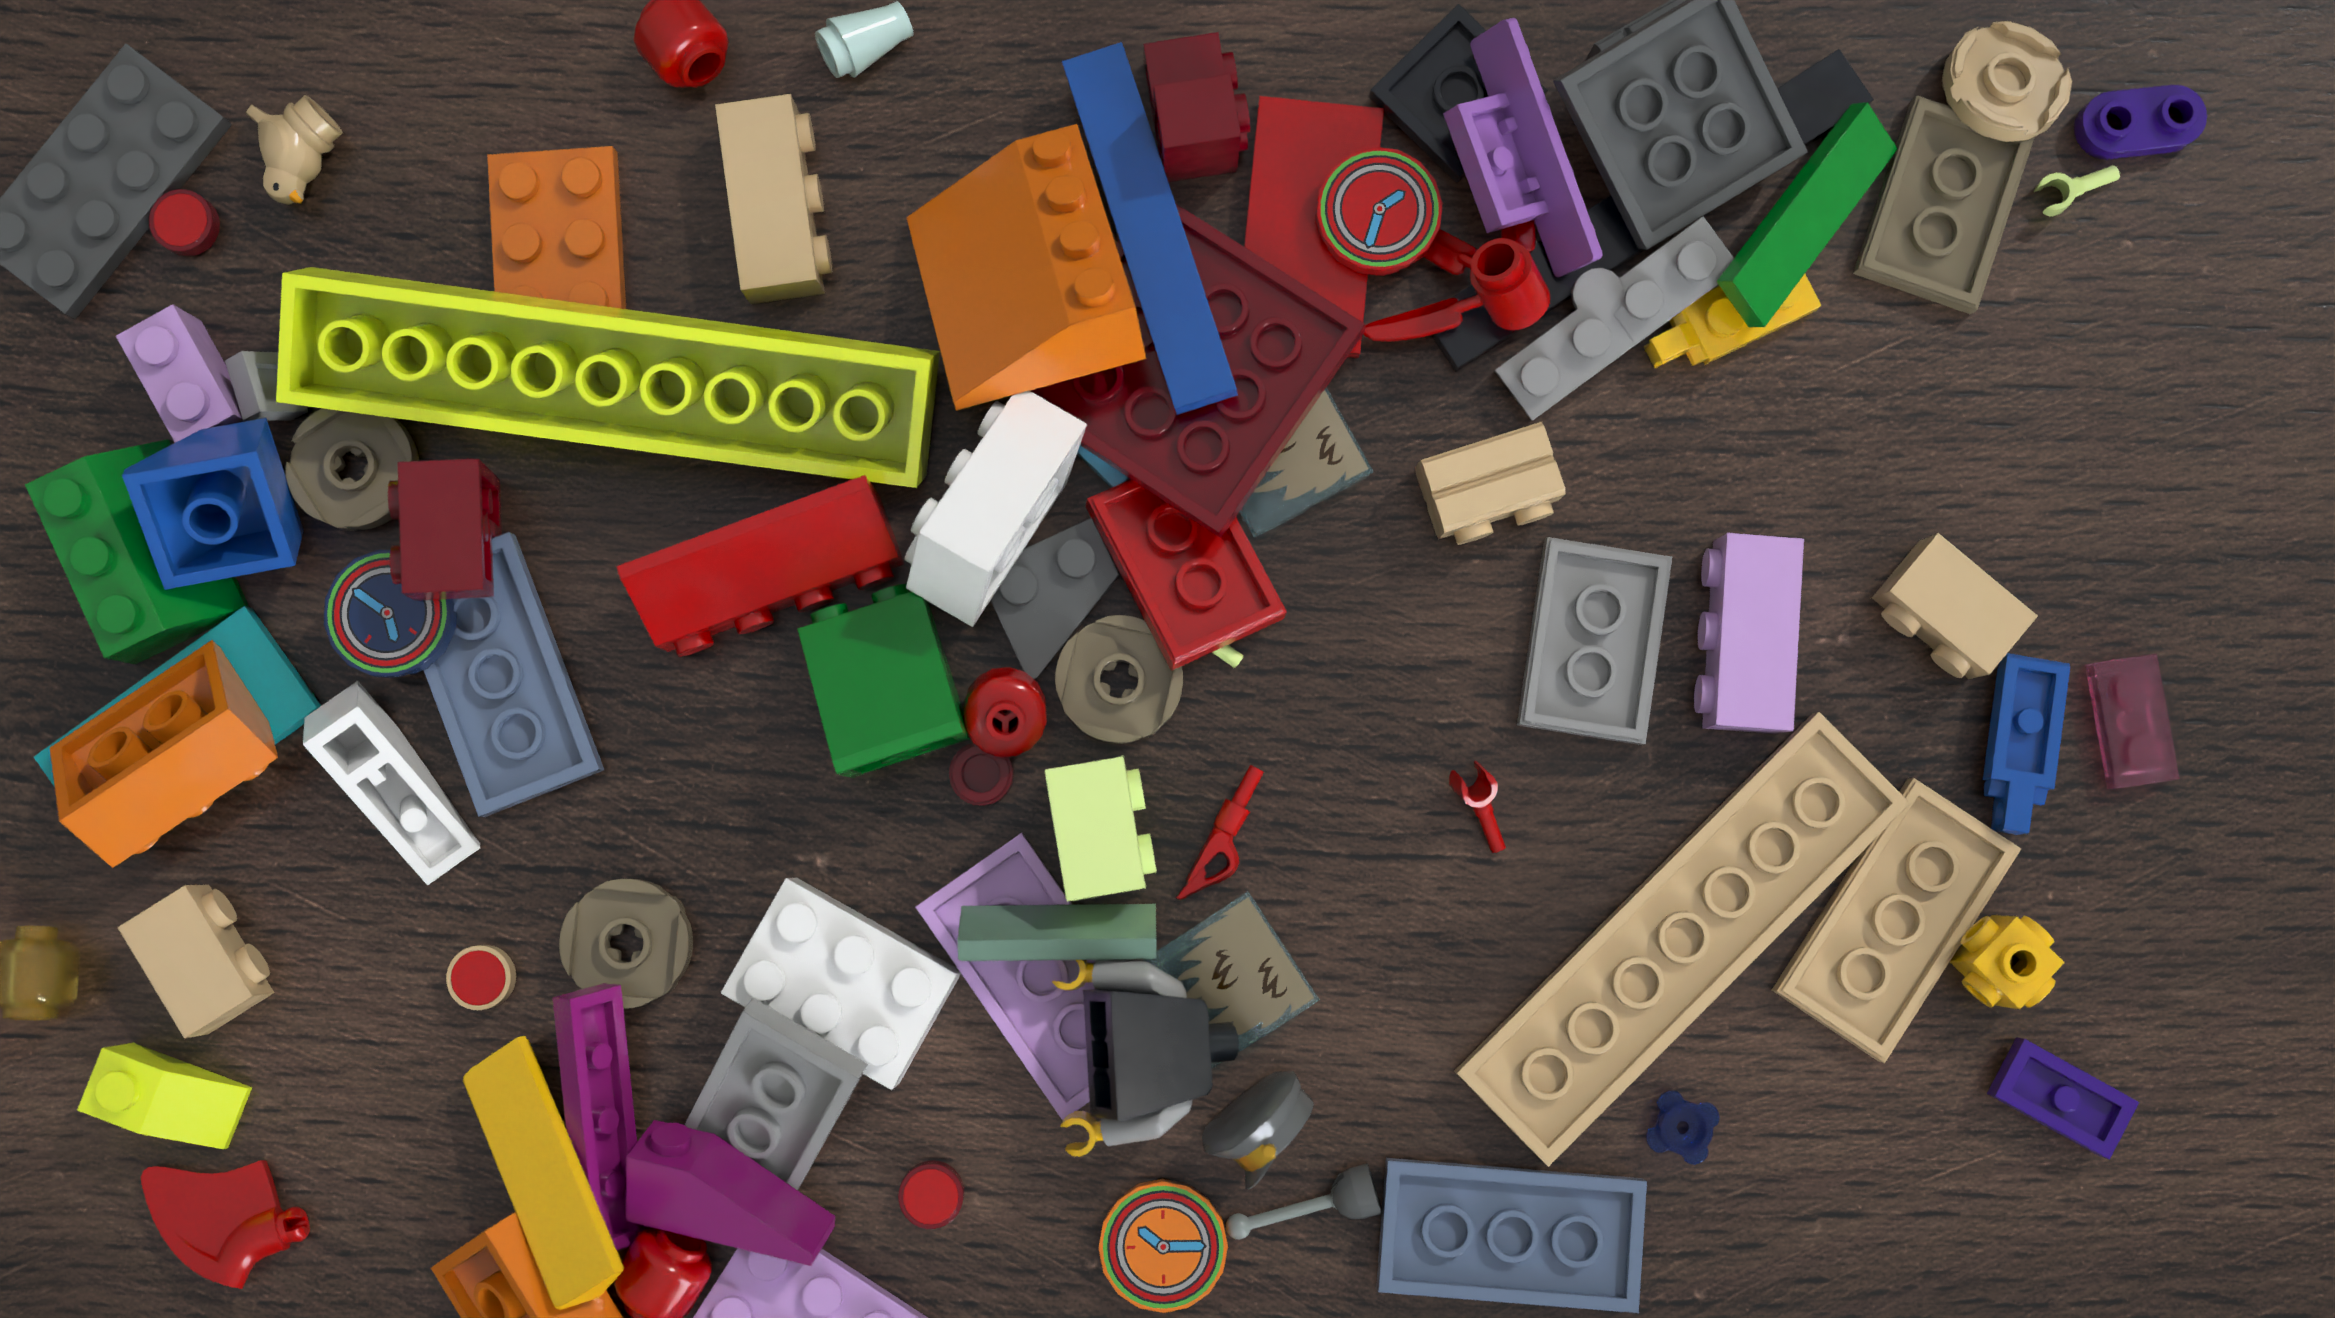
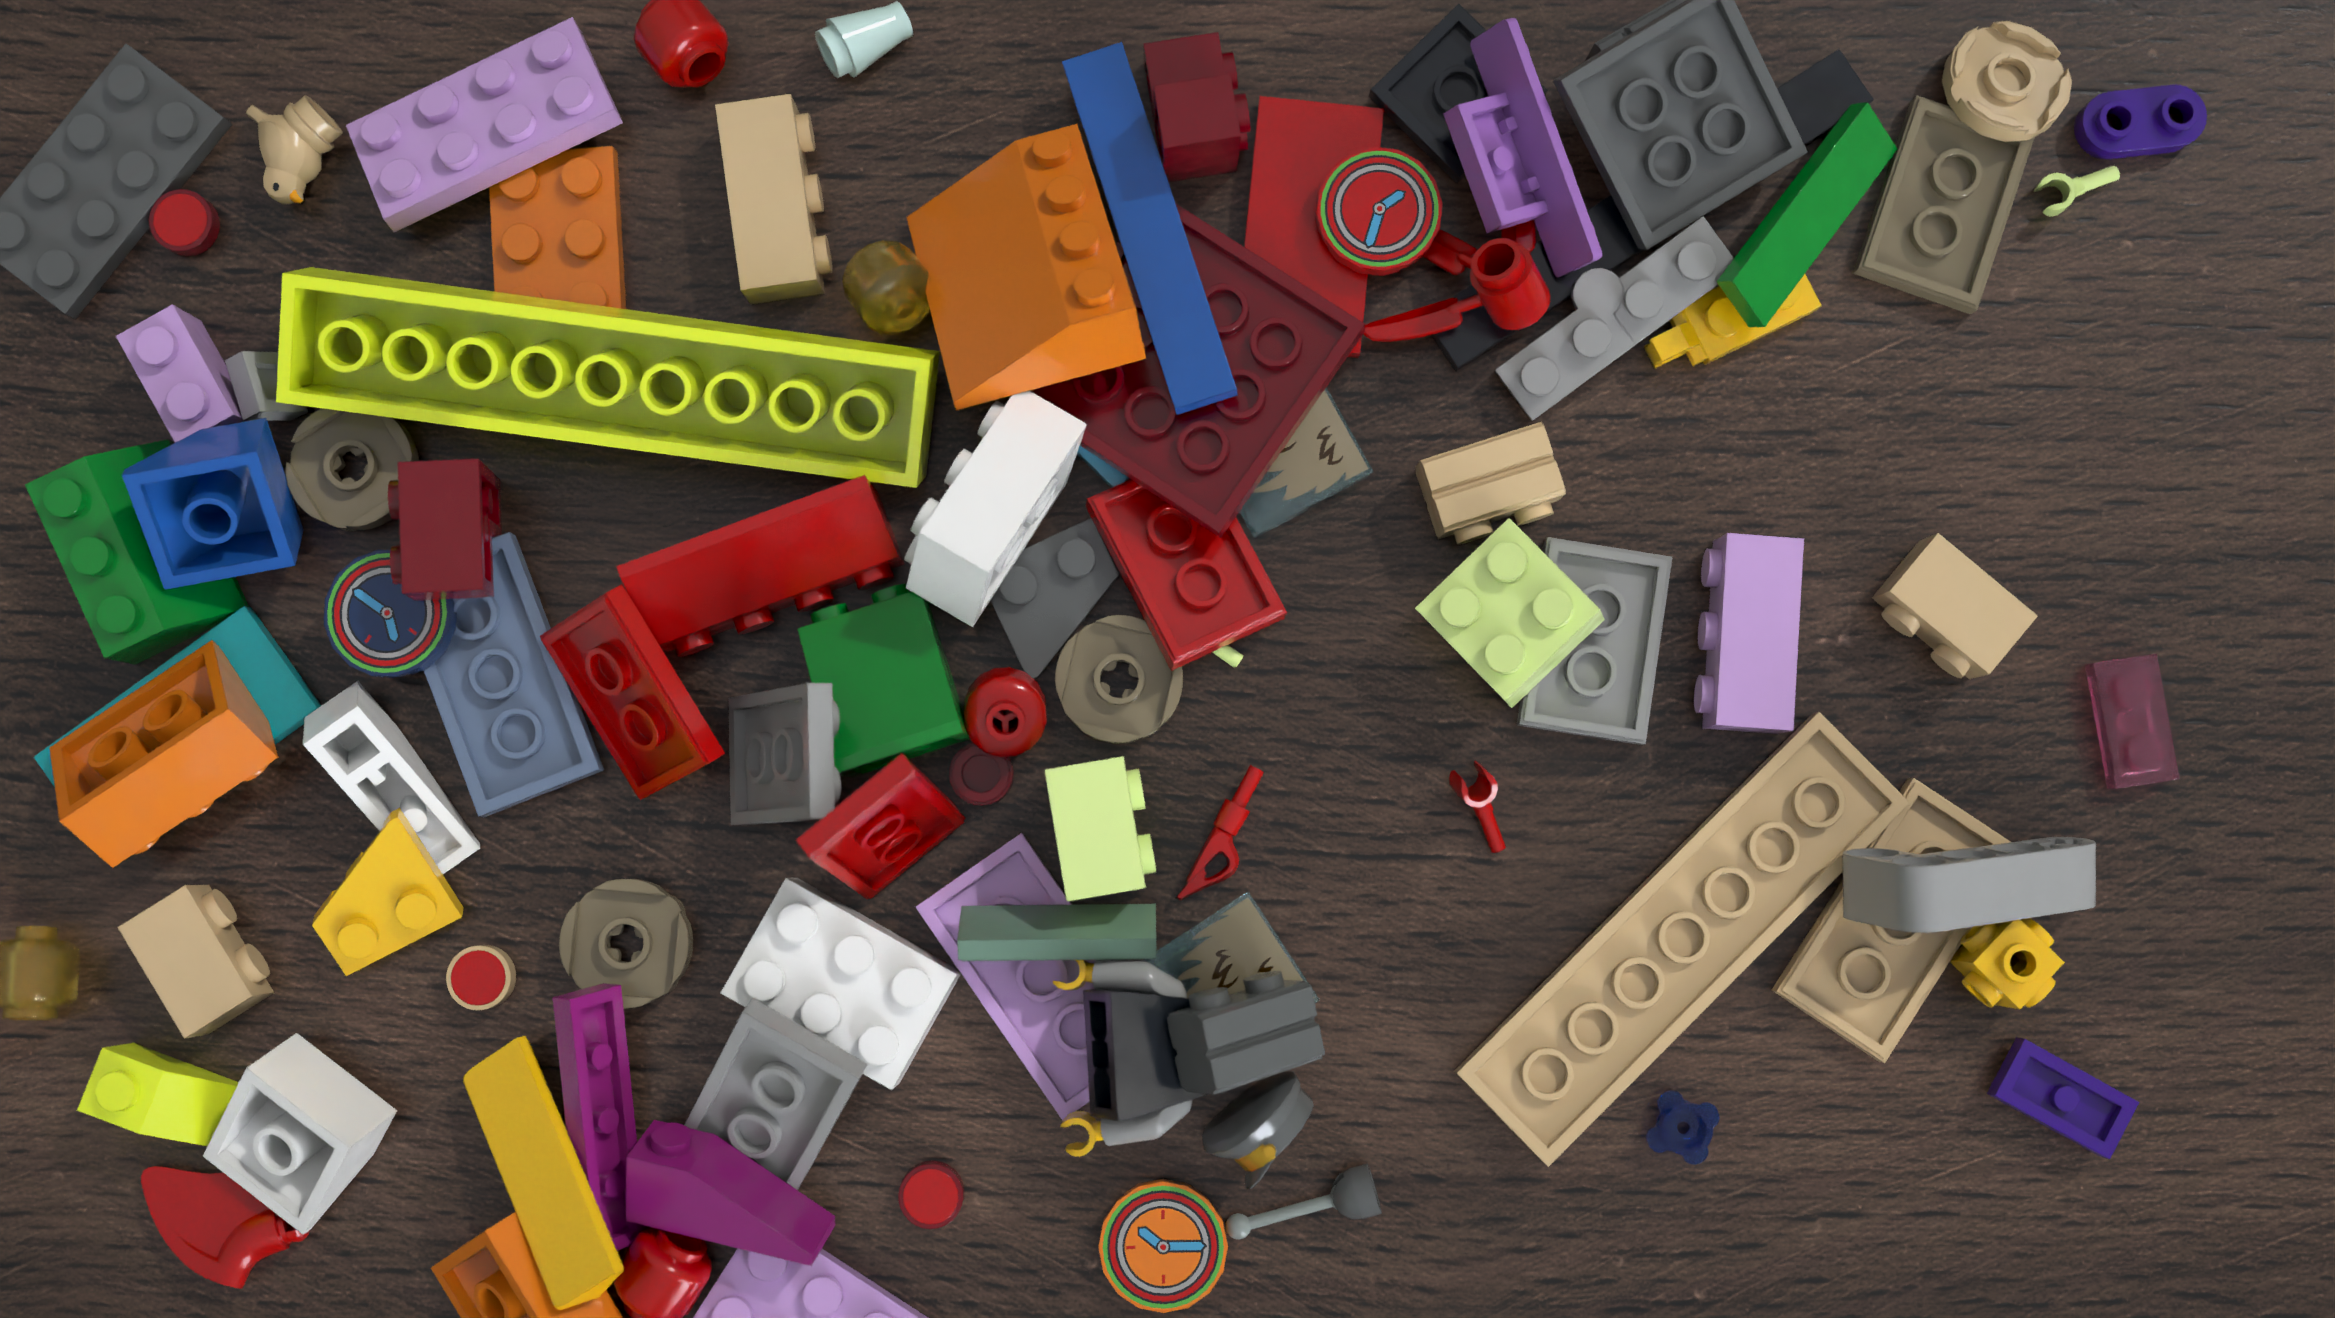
sand blue plate [1376,1158,1647,1313] -> none
blue hinge [1983,653,2070,835] -> none
none -> white slope [203,1033,397,1235]
none -> yellow wing [312,808,463,976]
none -> lavender plate [346,17,623,232]
none -> red tile [540,584,725,800]
none -> light grey plate [728,683,841,825]
none -> red tile [796,754,966,899]
none -> clear yellow head [842,240,931,335]
none -> dark grey brick [1167,971,1325,1095]
none -> yellowish green brick [1415,518,1605,708]
none -> light grey beam [1842,837,2096,933]

